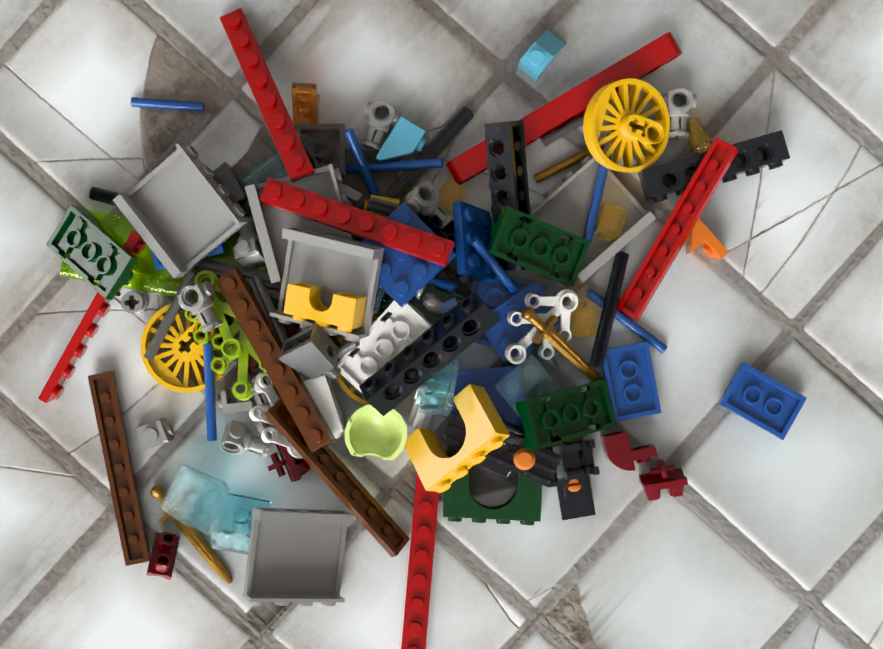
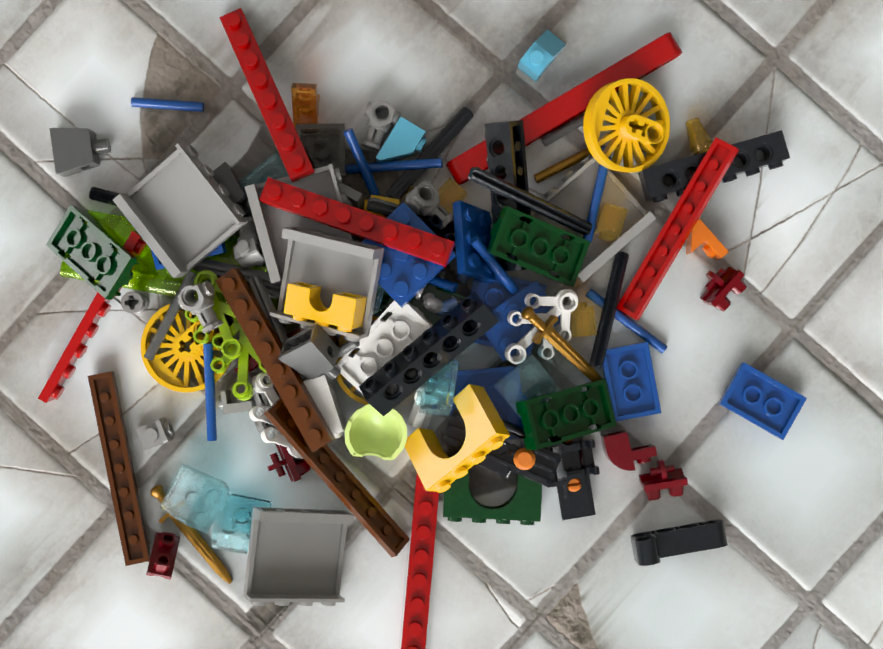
light grey connector [220,420,272,459] -> none
light grey connector [661,88,697,139] -> none
none -> dark grey torso [49,128,111,177]
none -> black axle [468,167,593,235]
none -> black beam [630,520,728,566]
none -> dark red hips [700,267,747,311]

